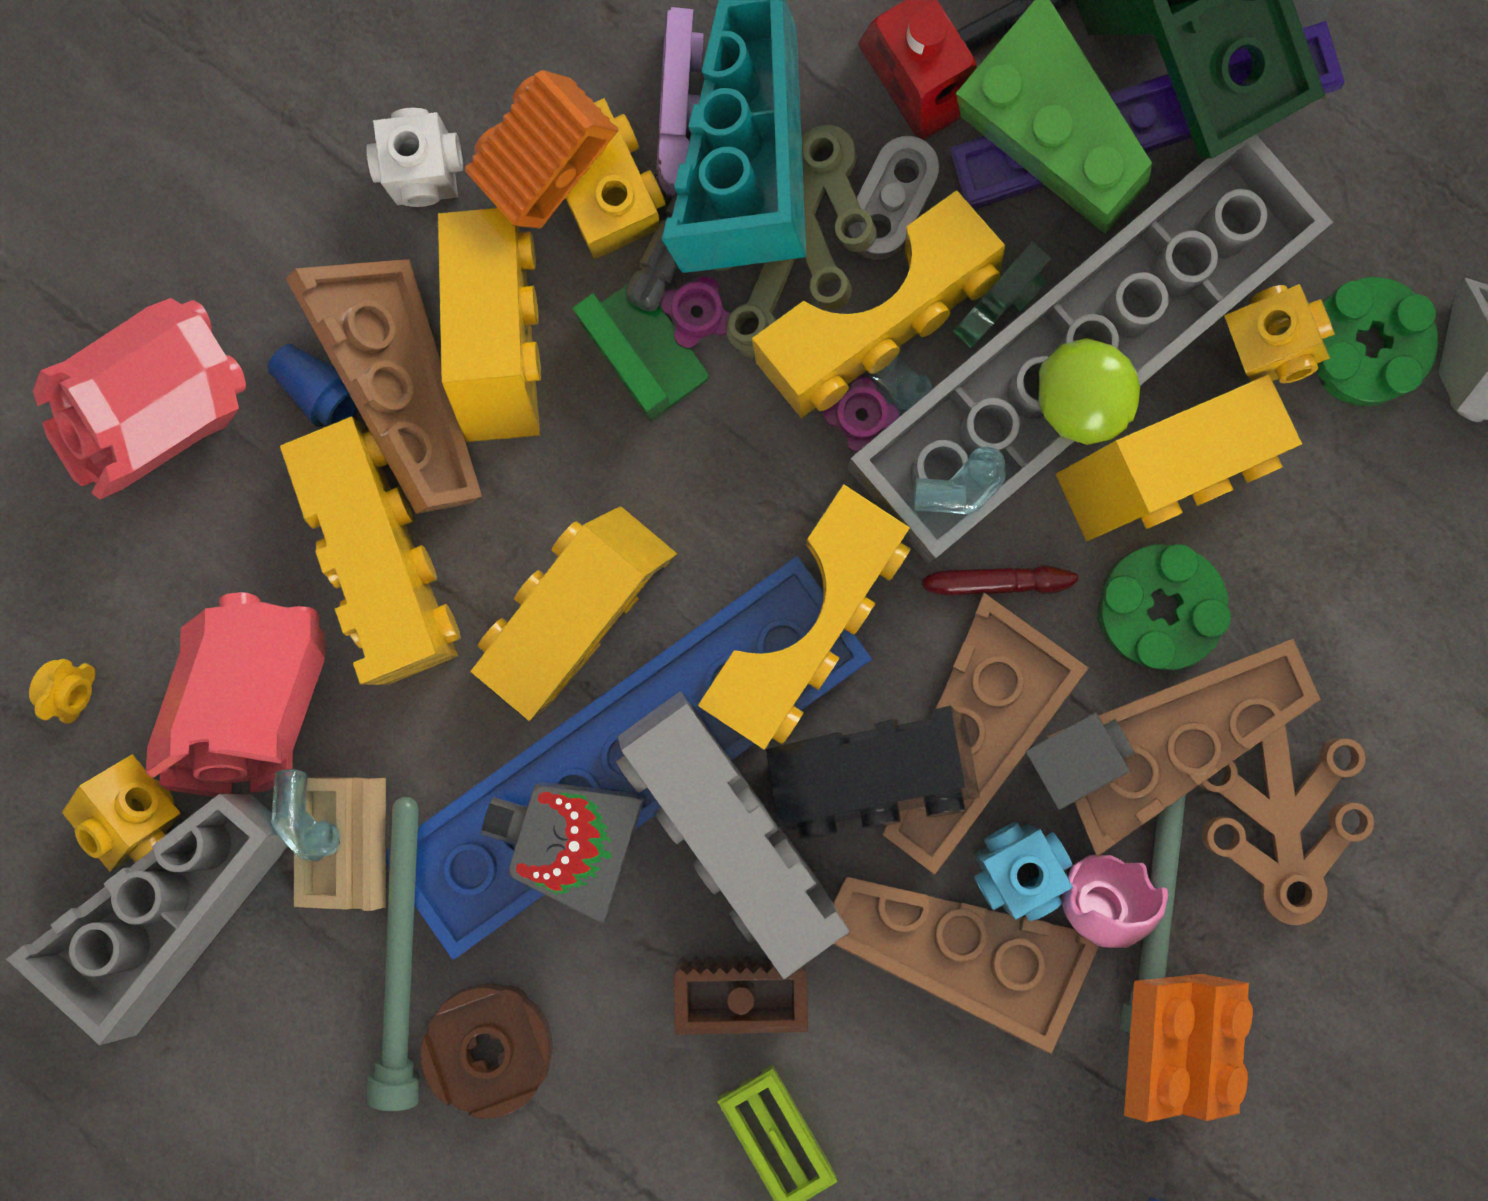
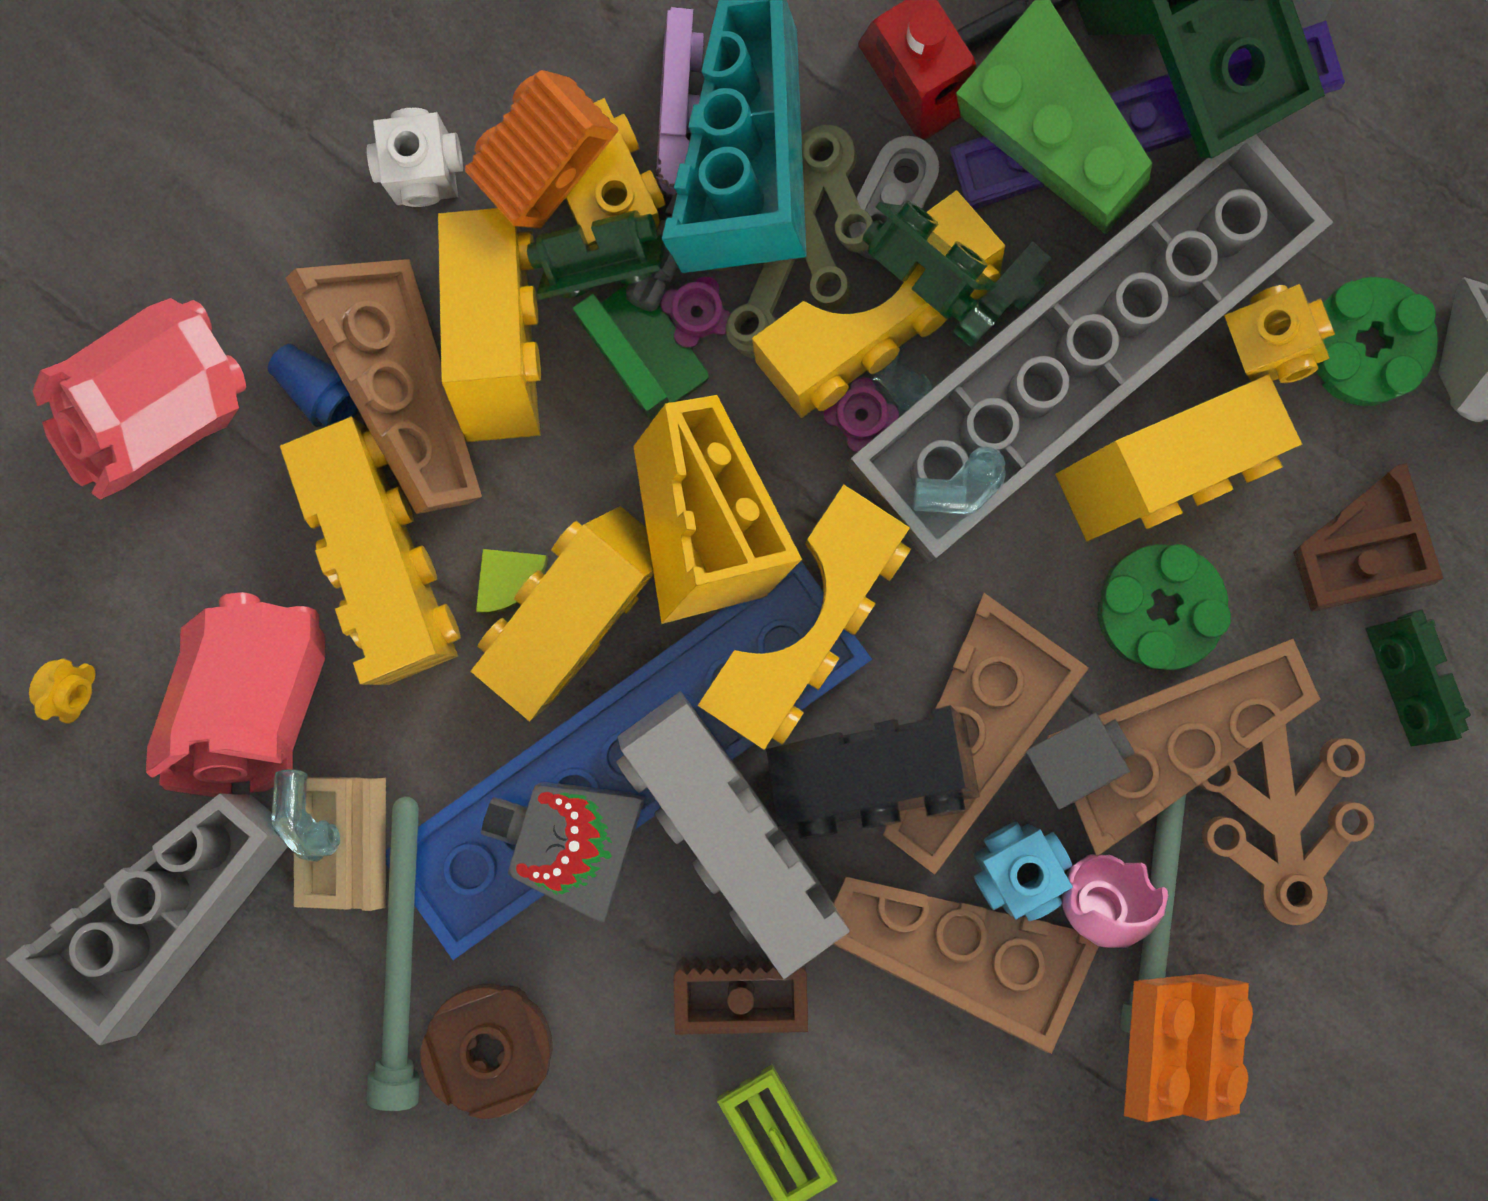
yellow brick [62,754,181,872] -> none
dark red piece [921,565,1079,595] -> none
lime hair [1038,338,1140,445] -> none
none -> lime tile [476,549,548,613]
none -> dark green hinge [527,210,665,300]
none -> yellow wedge [633,395,802,624]
none -> dark green hinge [862,201,997,322]
none -> reddish brown wing [1293,463,1444,612]
none -> dark green hinge [1365,609,1471,747]

